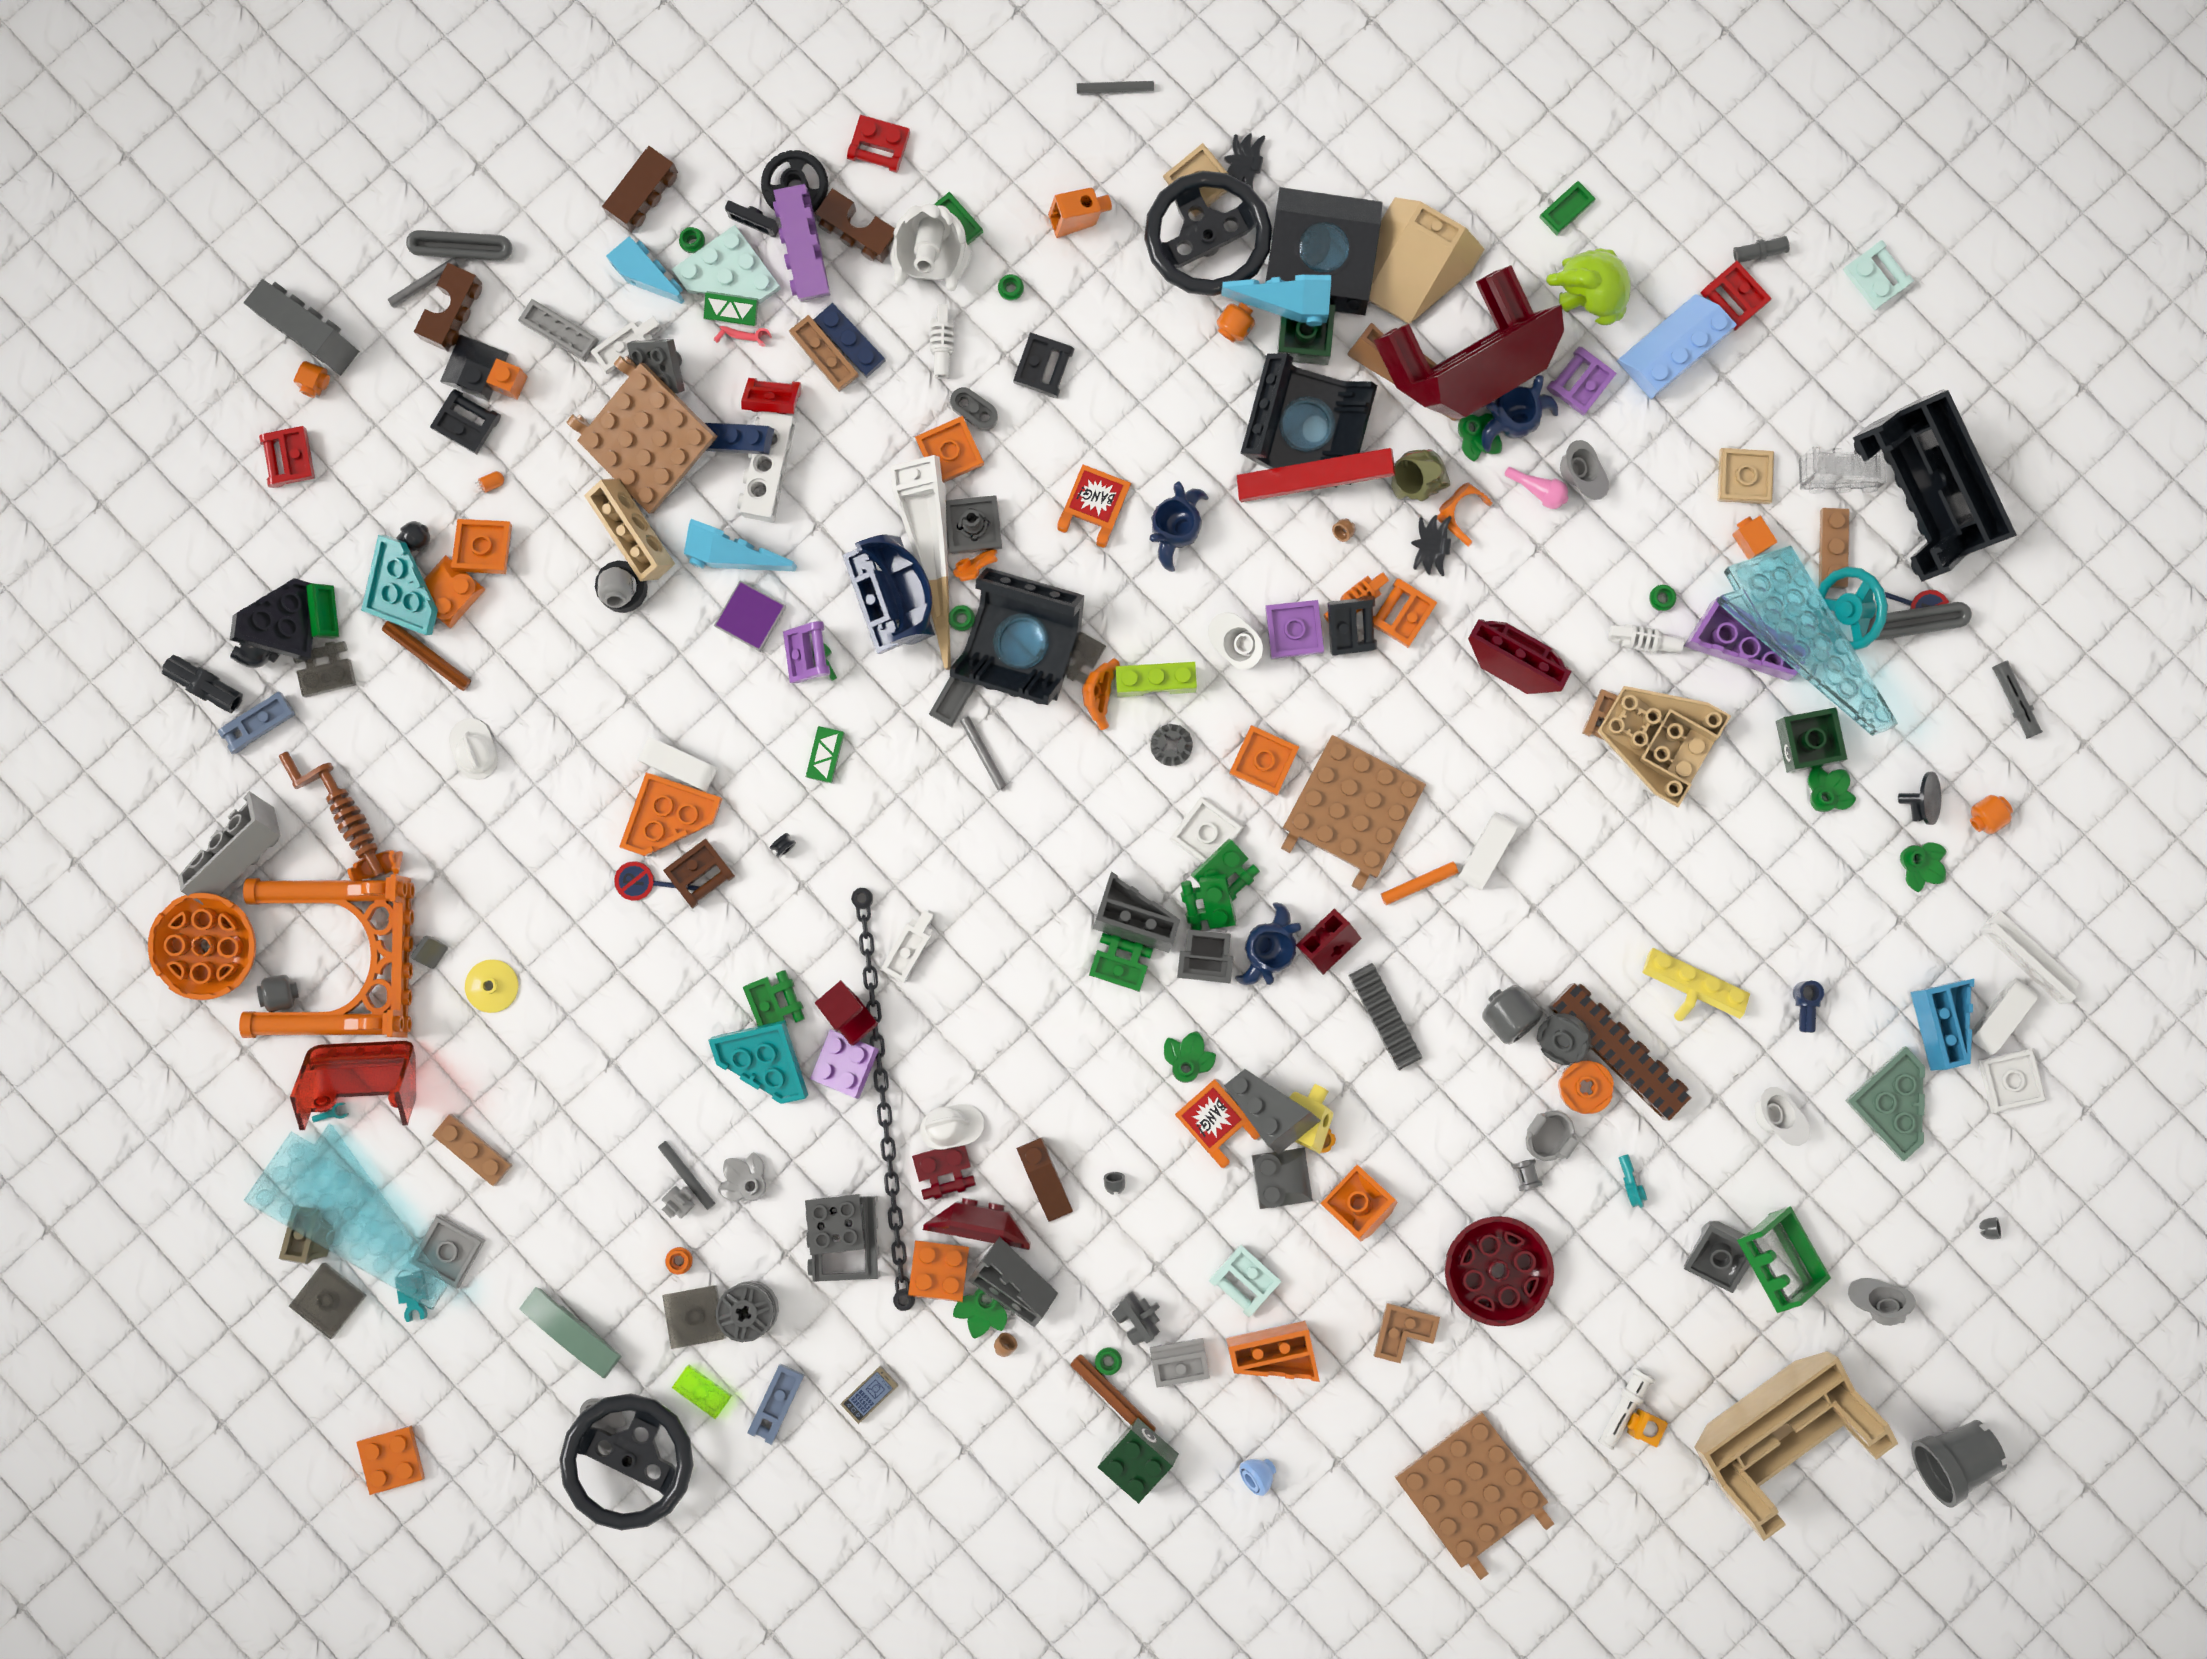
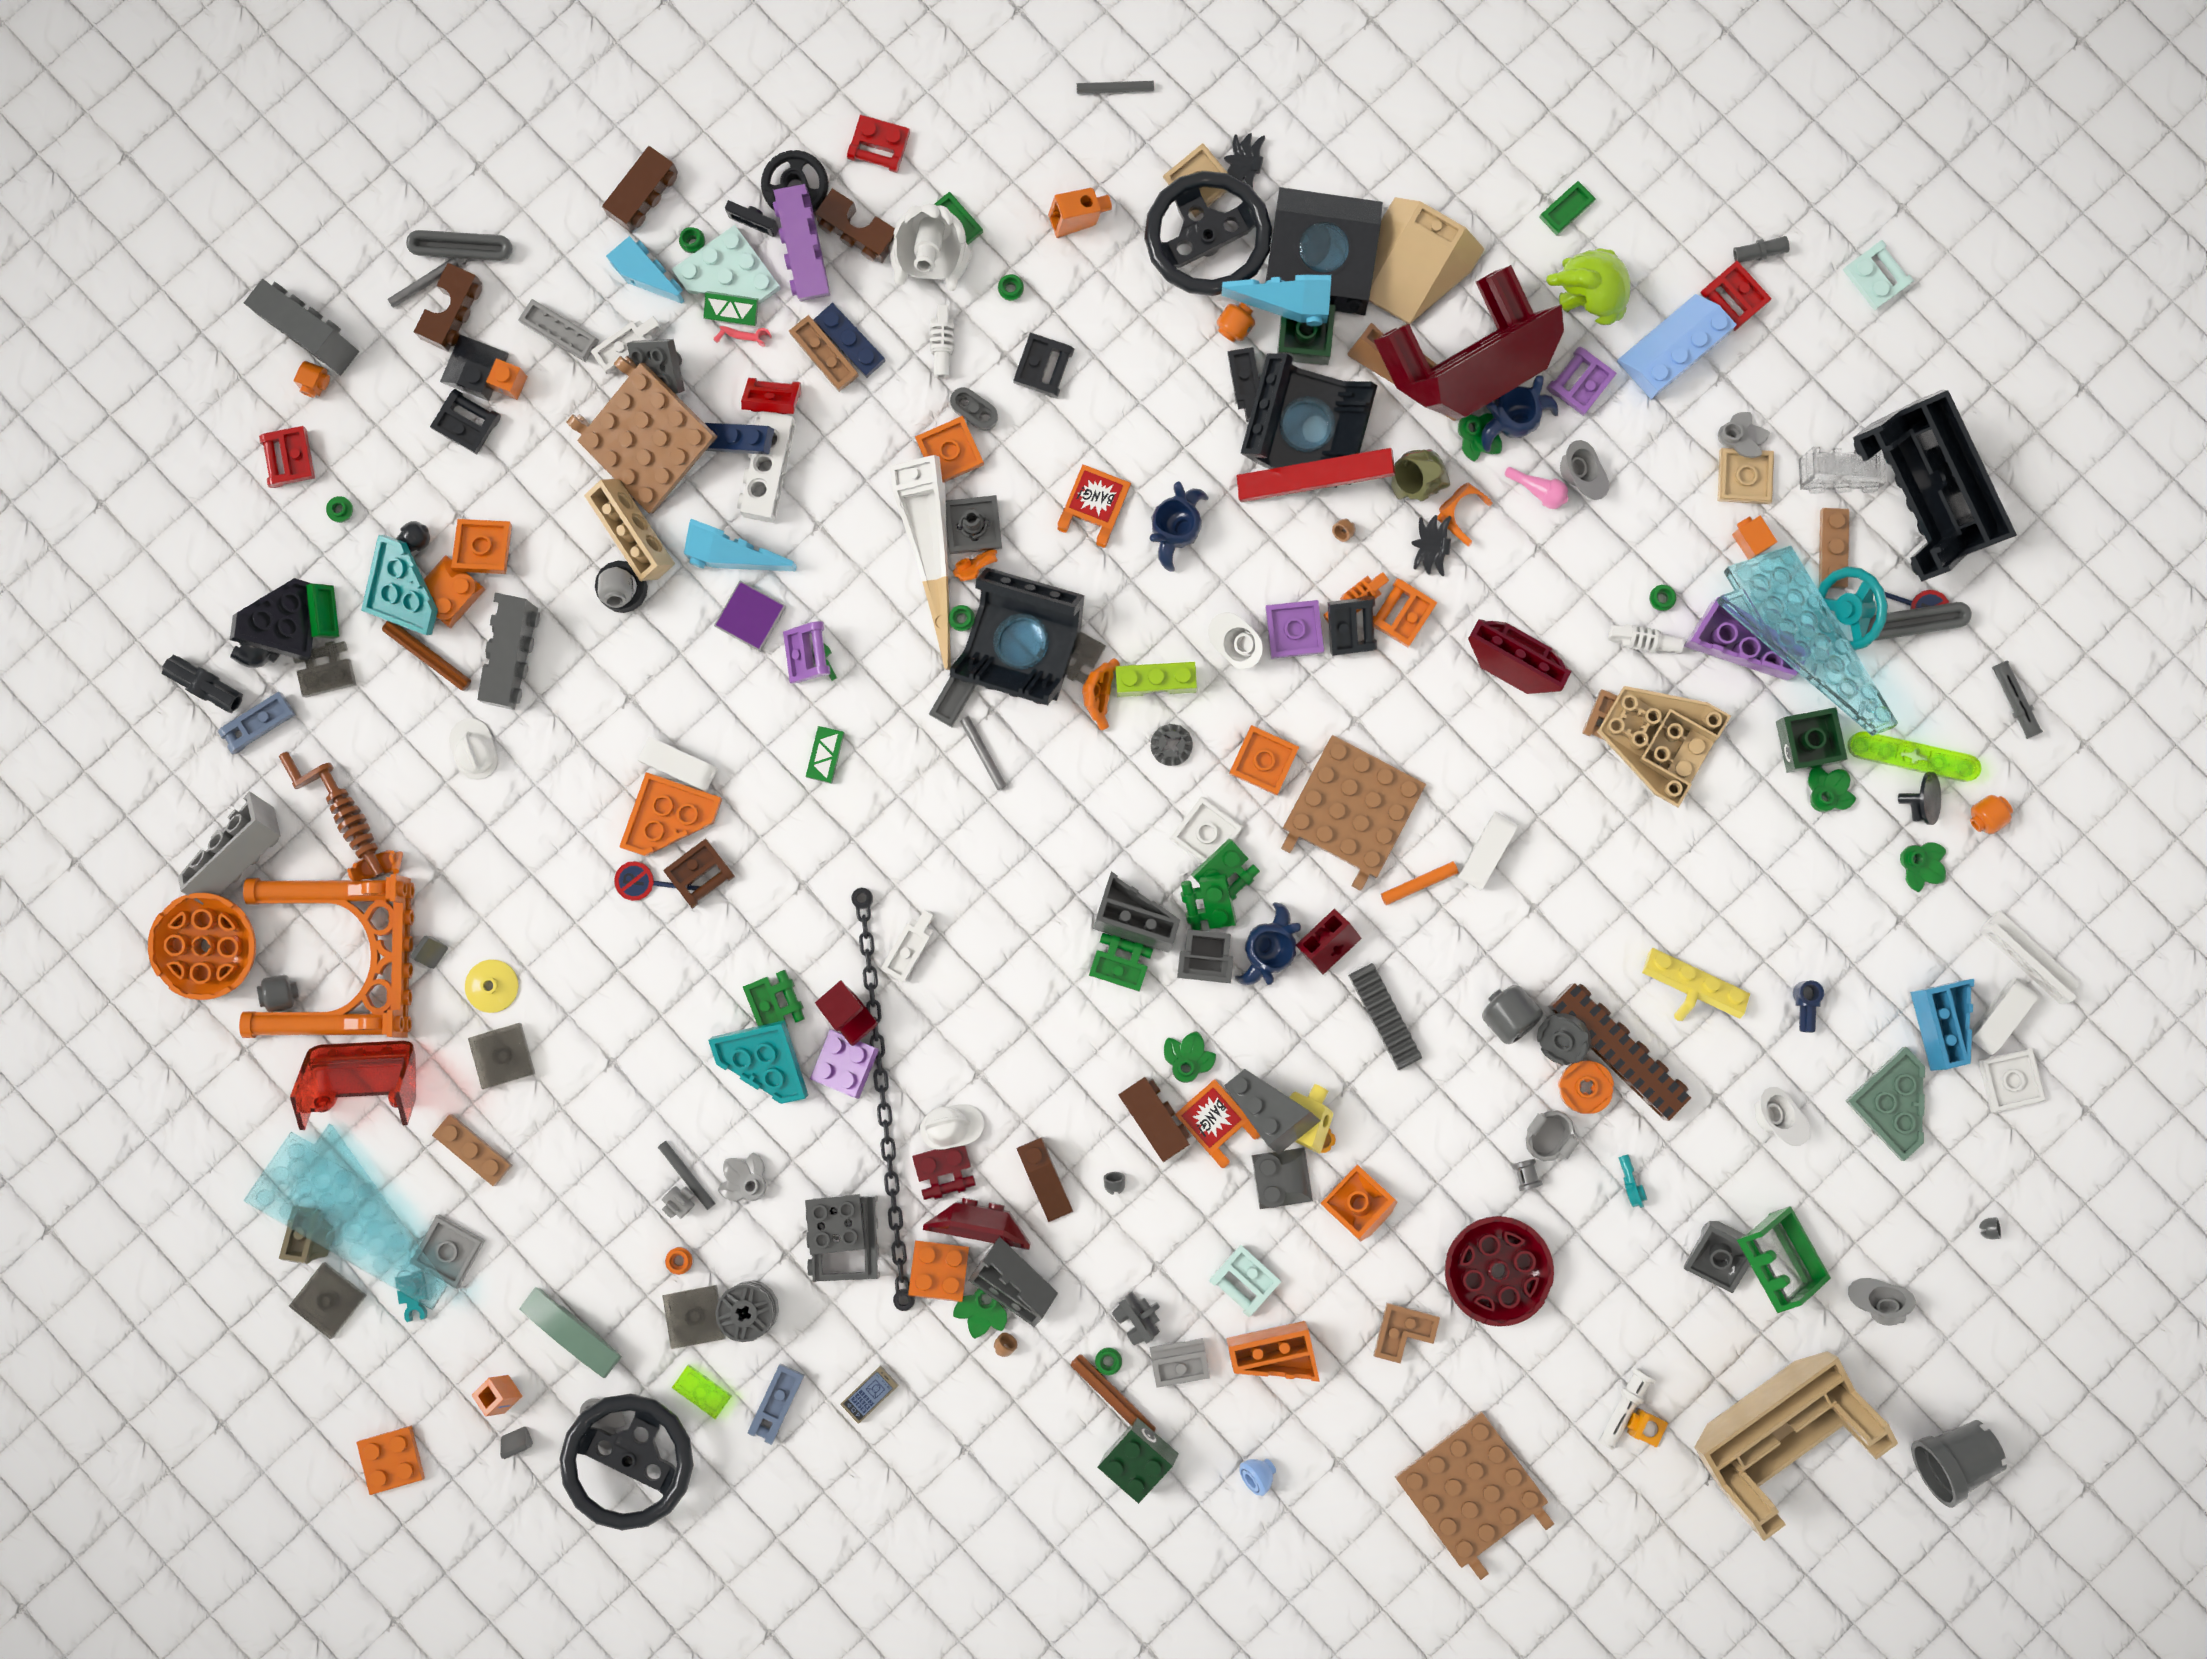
teal hand [312,1102,349,1122] -> none
orange piece [475,471,504,493] -> none
black bush [770,833,796,858] -> none
dark blue piece [842,534,935,654] -> none
none -> green plate [326,496,353,523]
none -> clear smoke plate [468,1023,535,1090]
none -> orange brick [472,1375,523,1417]
none -> dark grey wedge [477,592,540,710]
none -> dark grey slope [500,1427,533,1459]
none -> reddish brown brick [1118,1077,1191,1162]
none -> black hinge [1227,347,1259,423]
none -> light grey plate [1718,412,1770,458]
none -> clear neon green piece [1847,731,1981,782]

